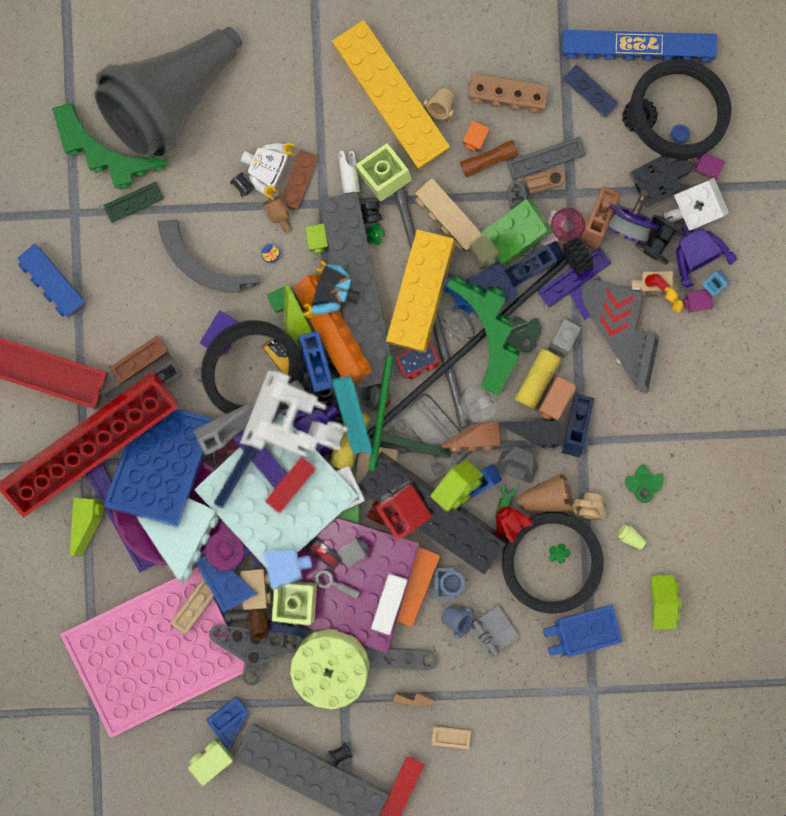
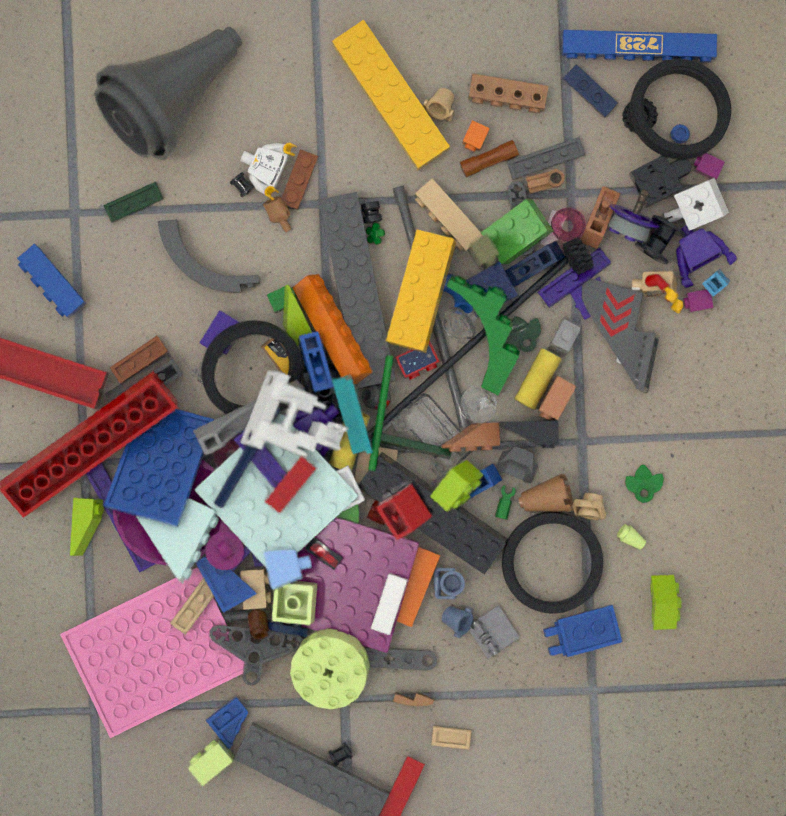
green arch [52,103,169,190] -> none
tile [261,244,281,264] -> none
torso [303,261,360,318] -> none
lime brick [305,224,328,254] -> none
light grey piece [316,570,360,599] -> none
brick [337,537,370,568] -> none
white piece [338,151,360,195] -> none
yellowish green brick [356,143,412,202] -> none
red brick [496,506,533,543] -> none
green plant [549,543,571,564] -> none
dark blue slope [561,394,594,458] -> none

